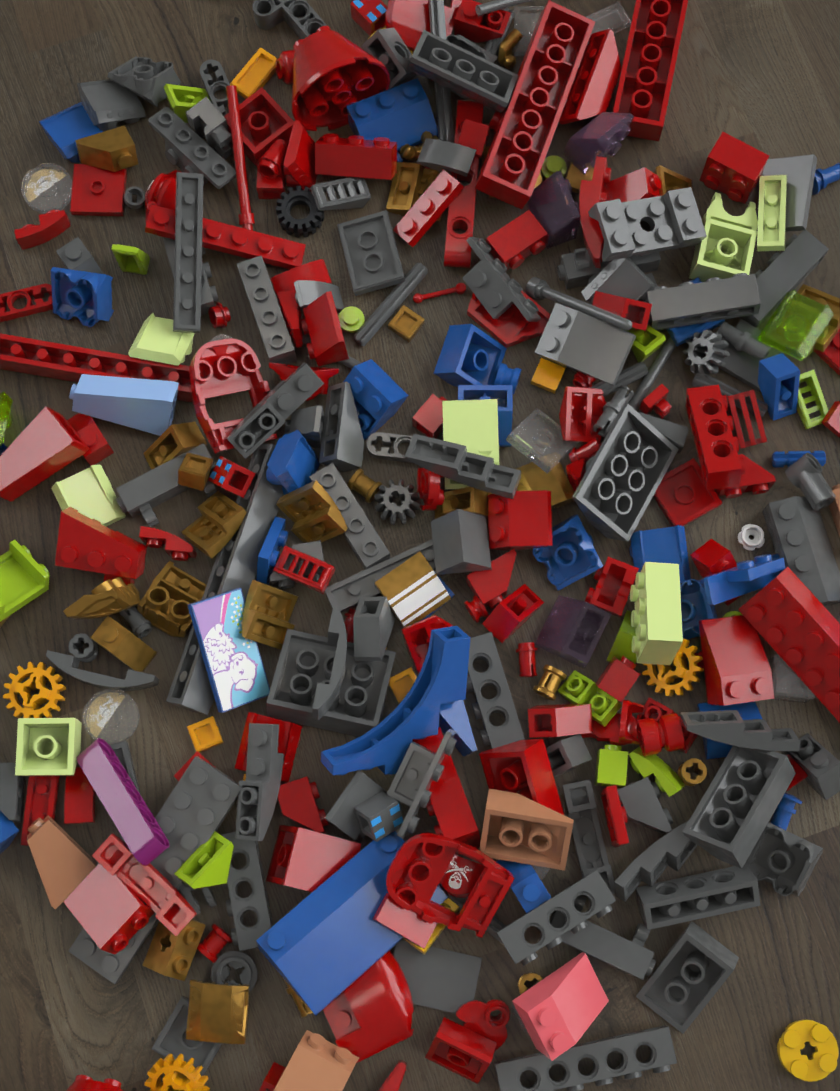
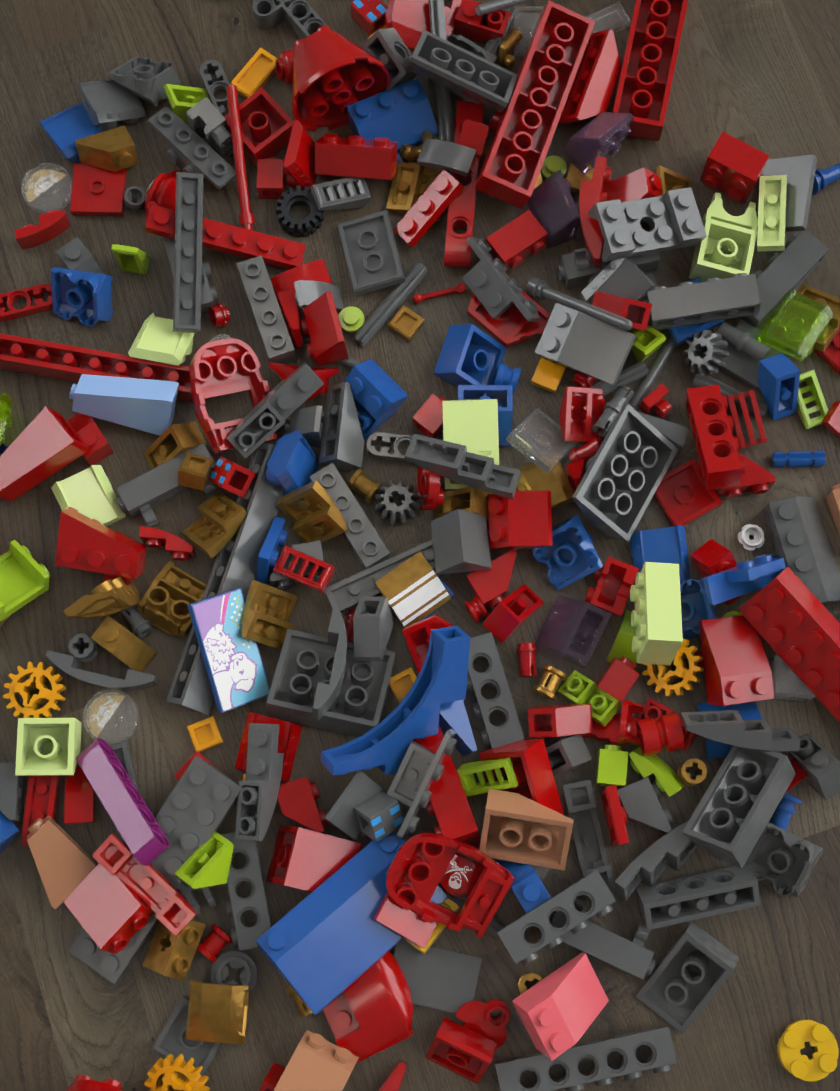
red cone [257,139,288,179] -> none
dark grey piece [785,453,836,511] -> none
none -> lime slope [457,758,519,797]

